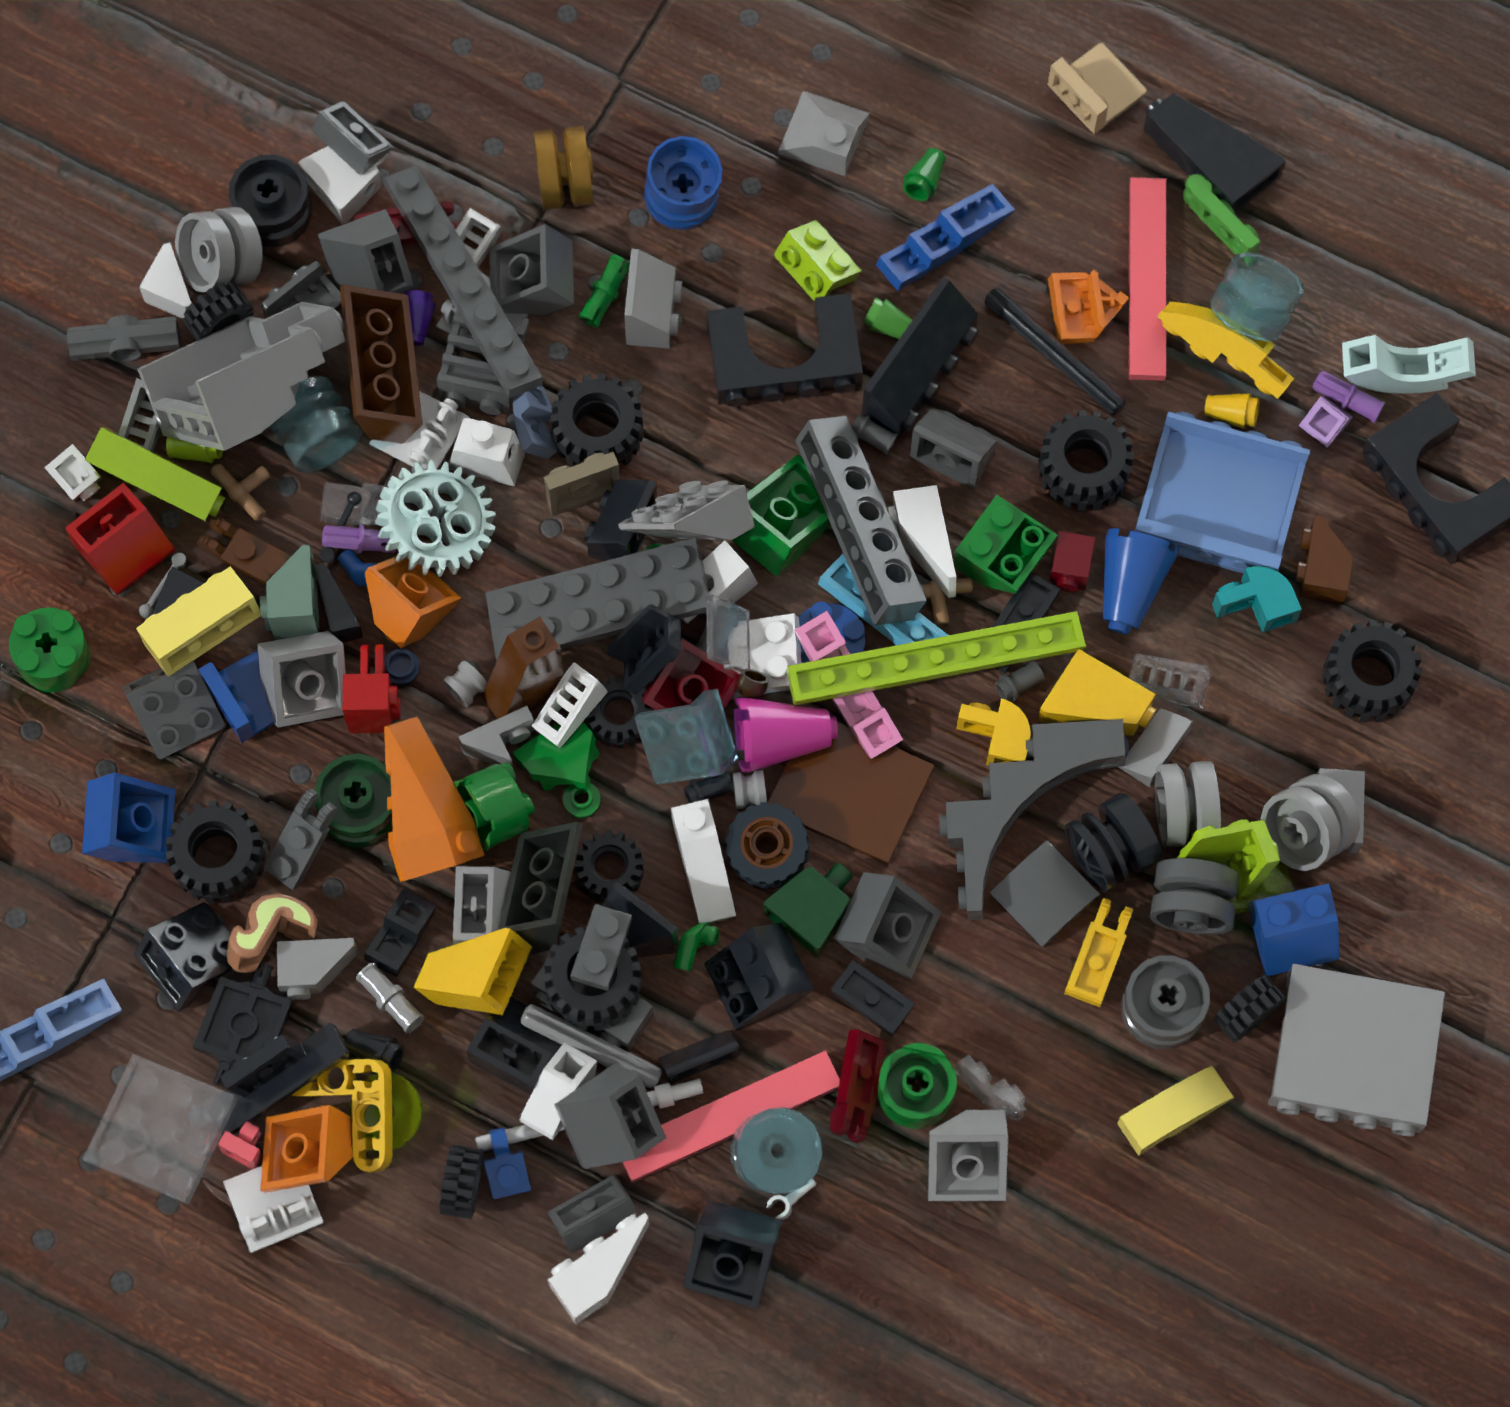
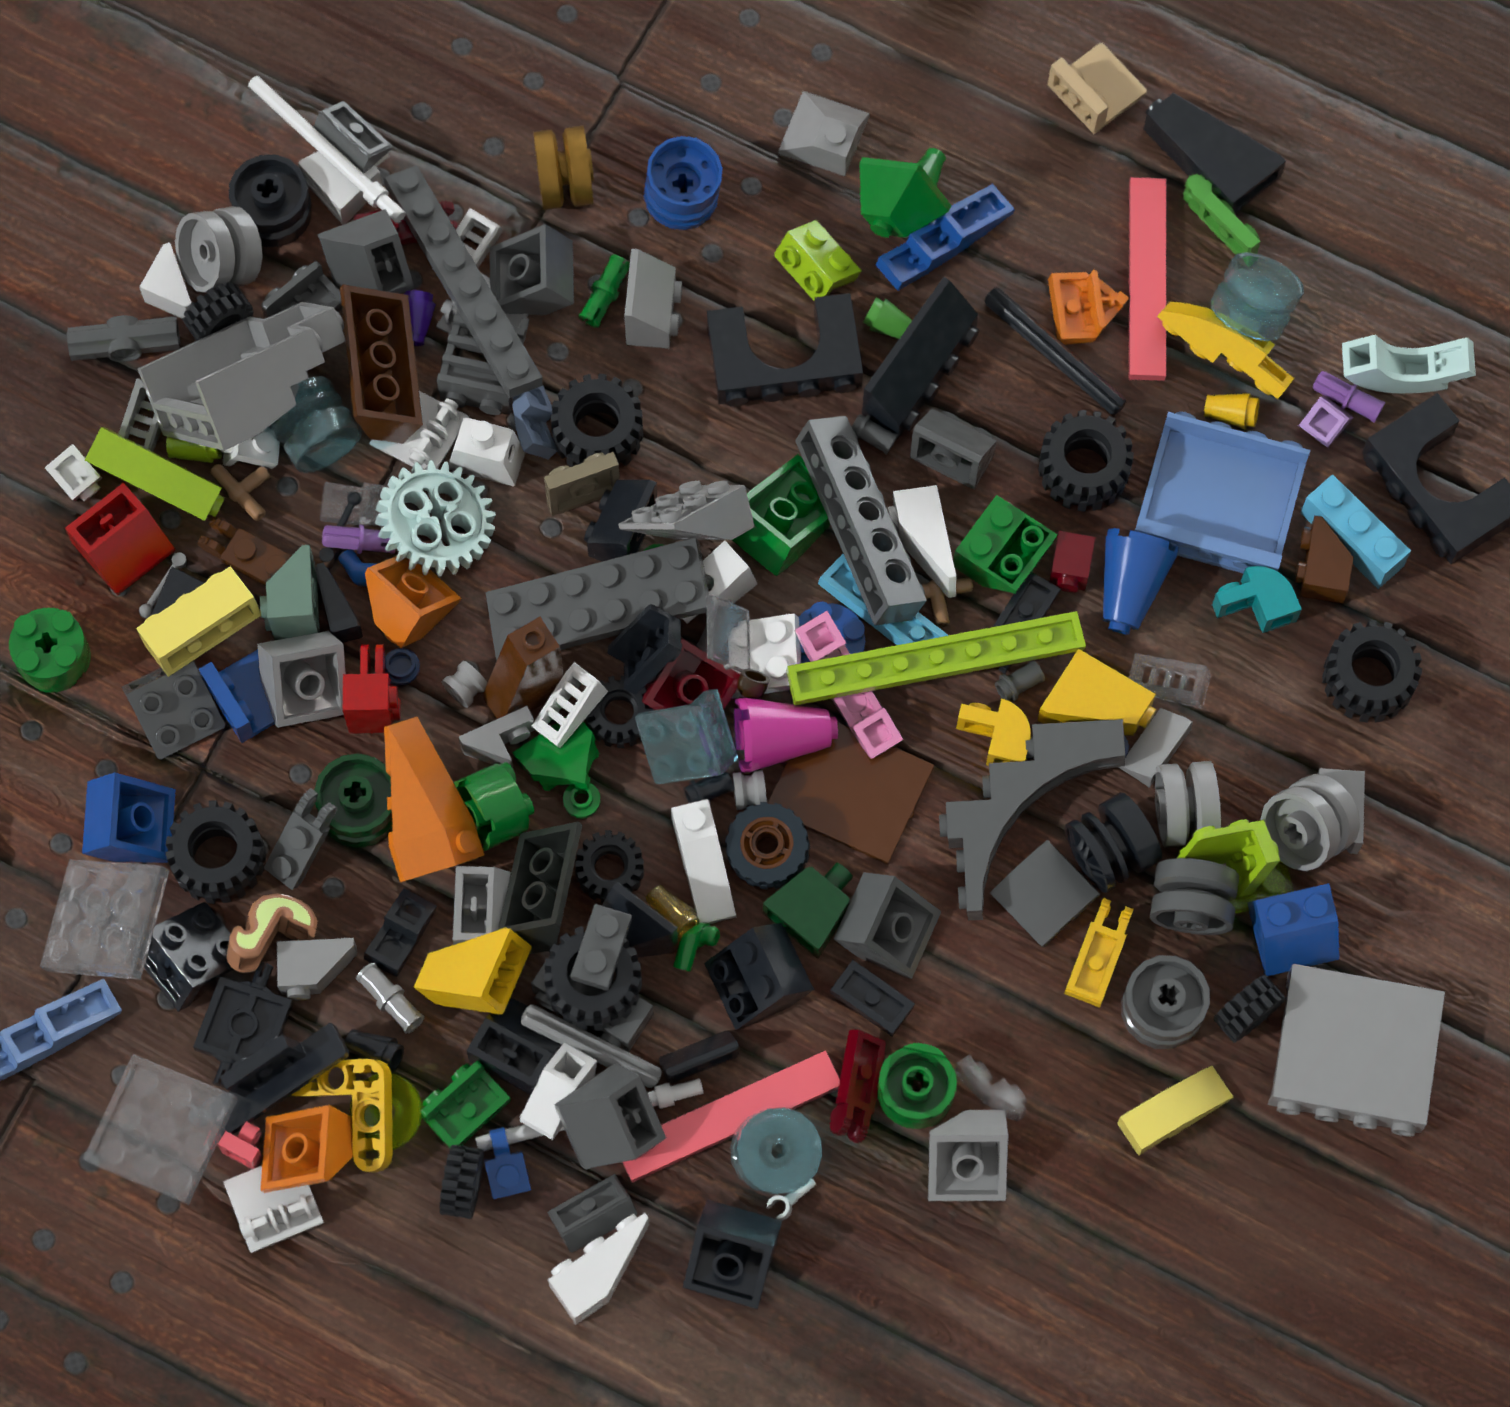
none -> clear plate [40,859,169,980]
none -> white bracket [221,428,281,469]
none -> white bar [248,76,406,223]
none -> green bracket [420,1060,511,1148]
none -> clear yellow cone [645,885,700,941]
none -> green slope [859,157,951,238]
none -> medium azure brick [1301,474,1411,589]

